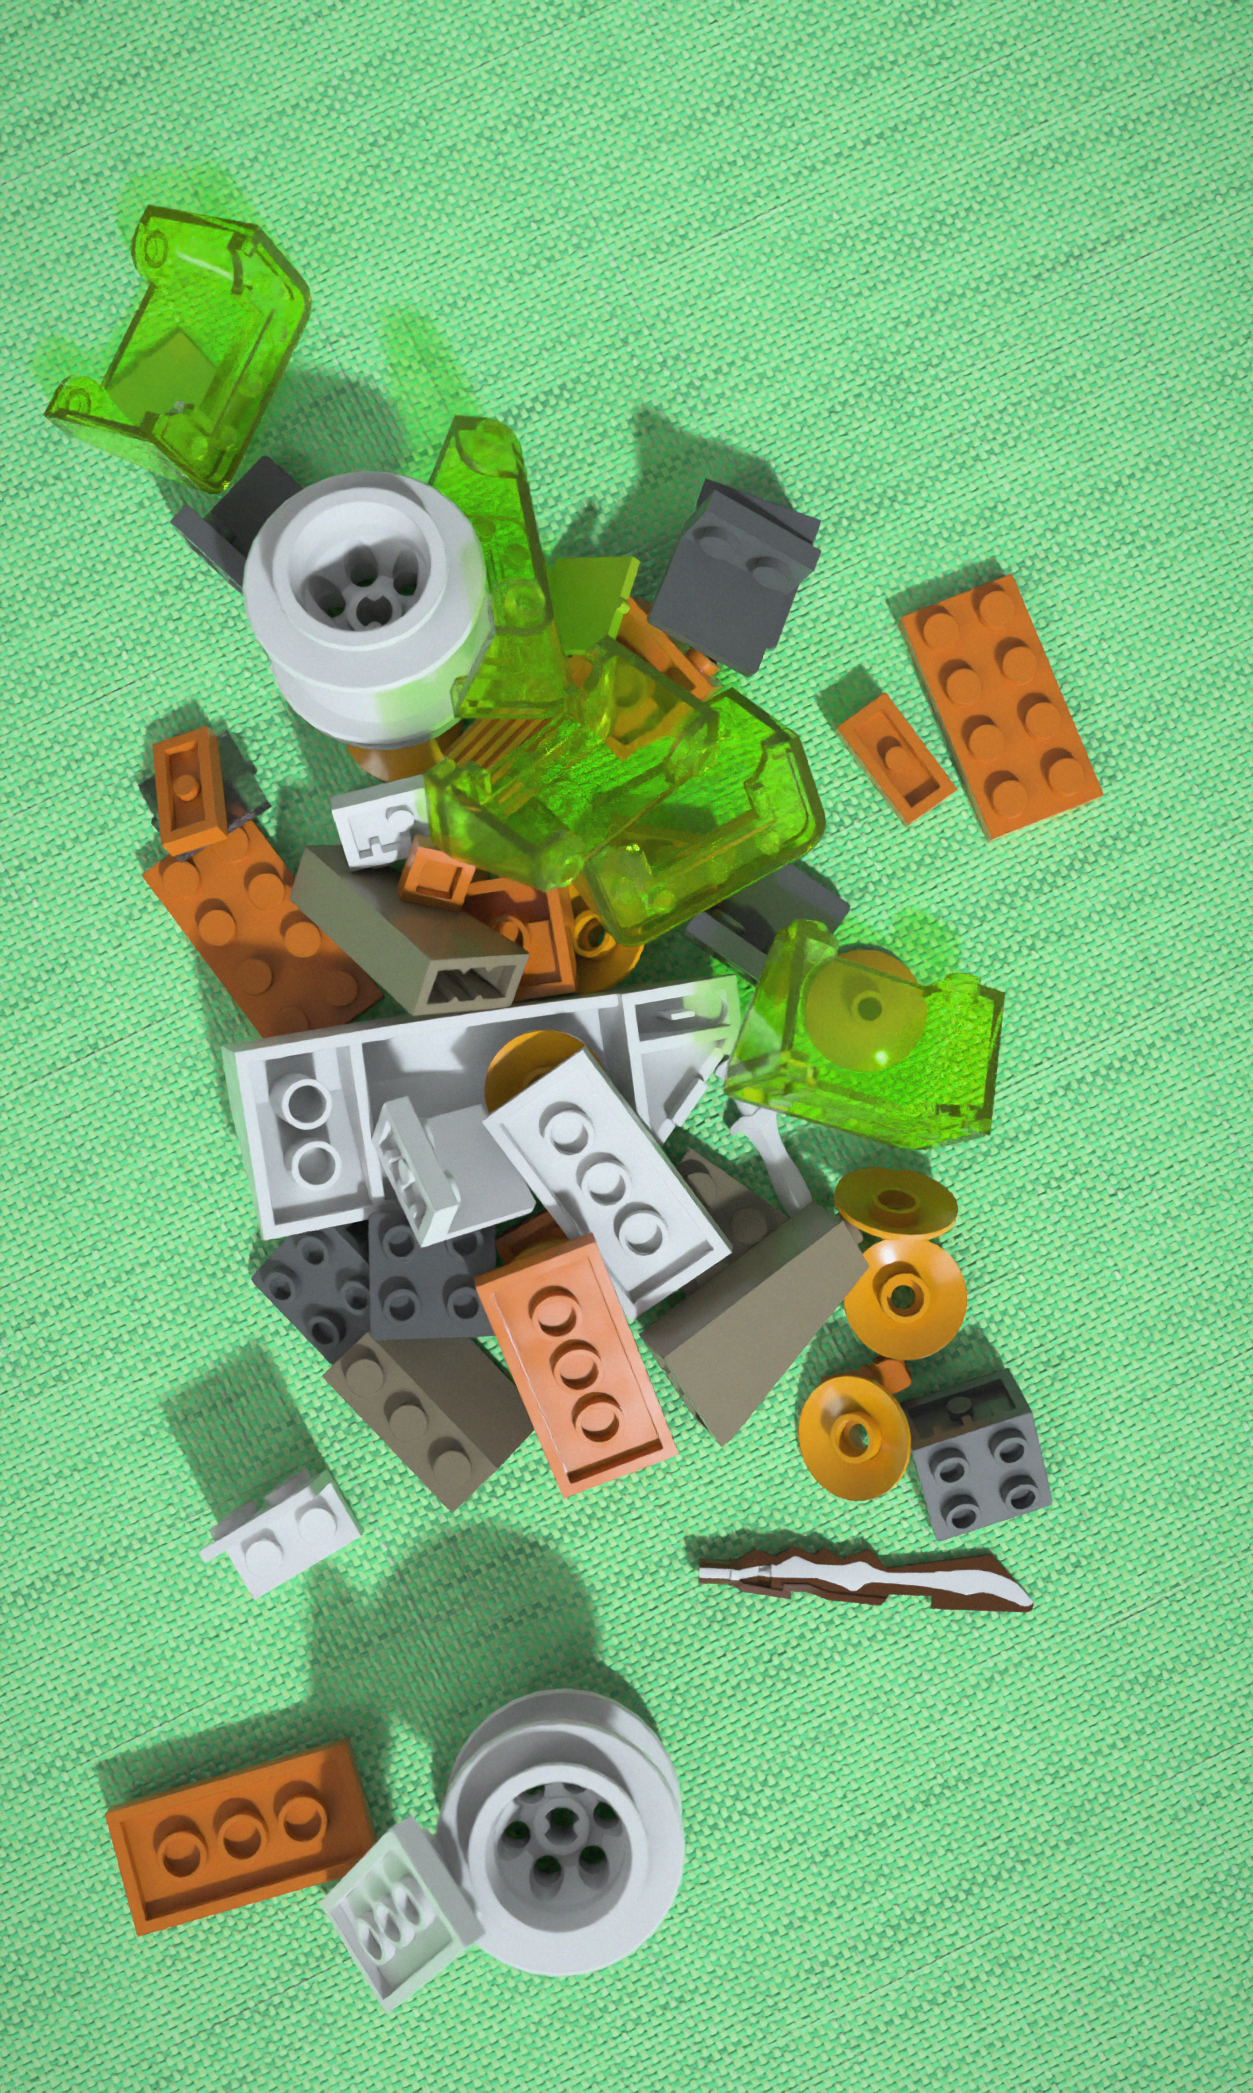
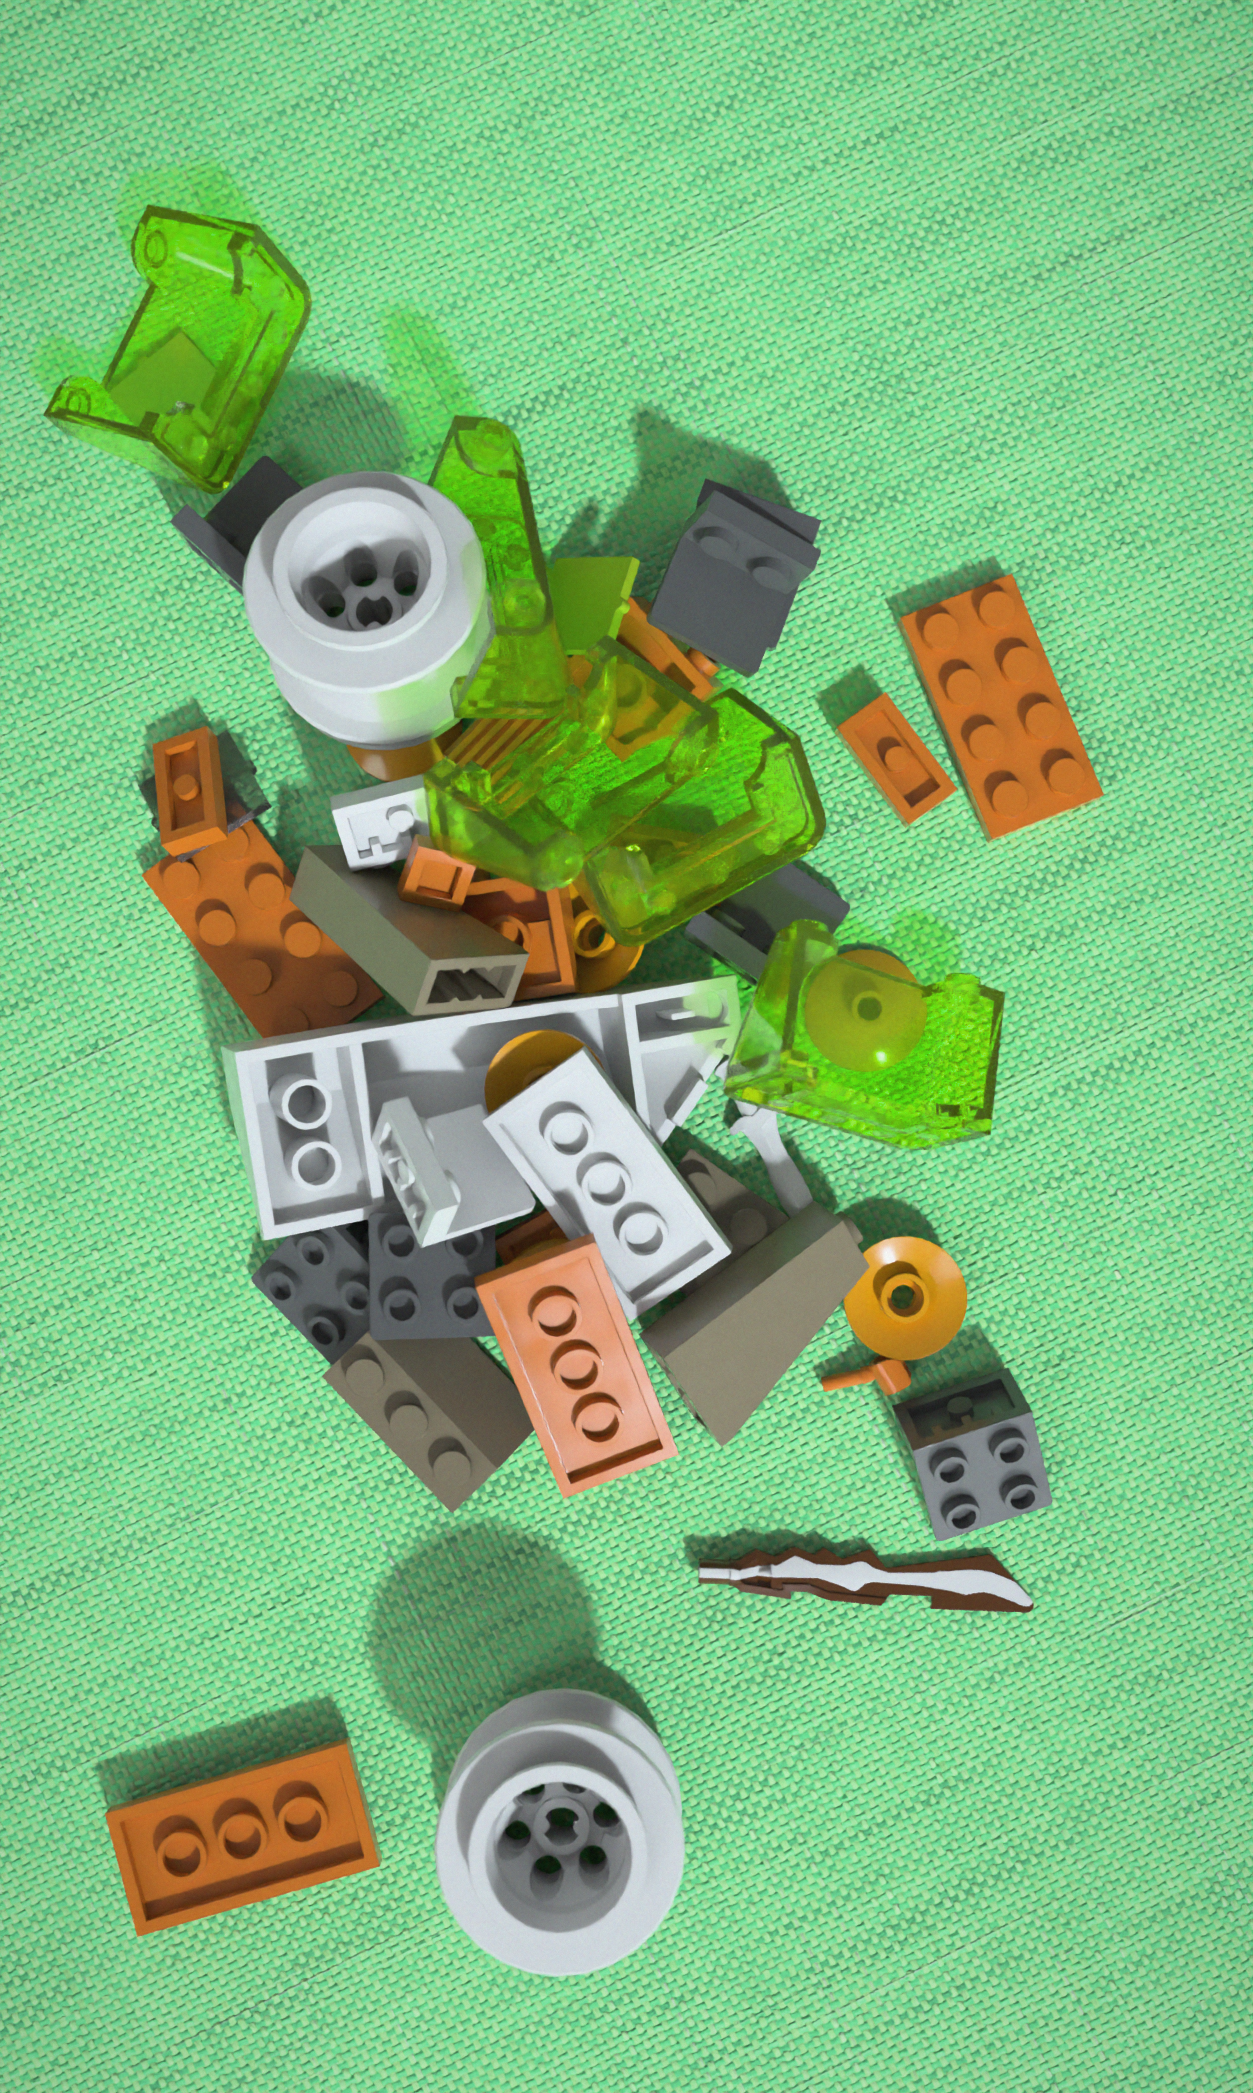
white bracket [199,1468,364,1600] -> none
white plate [319,1814,487,2014] -> none
light orange dish [798,1375,911,1501] -> none
light orange dish [834,1167,958,1241] -> none

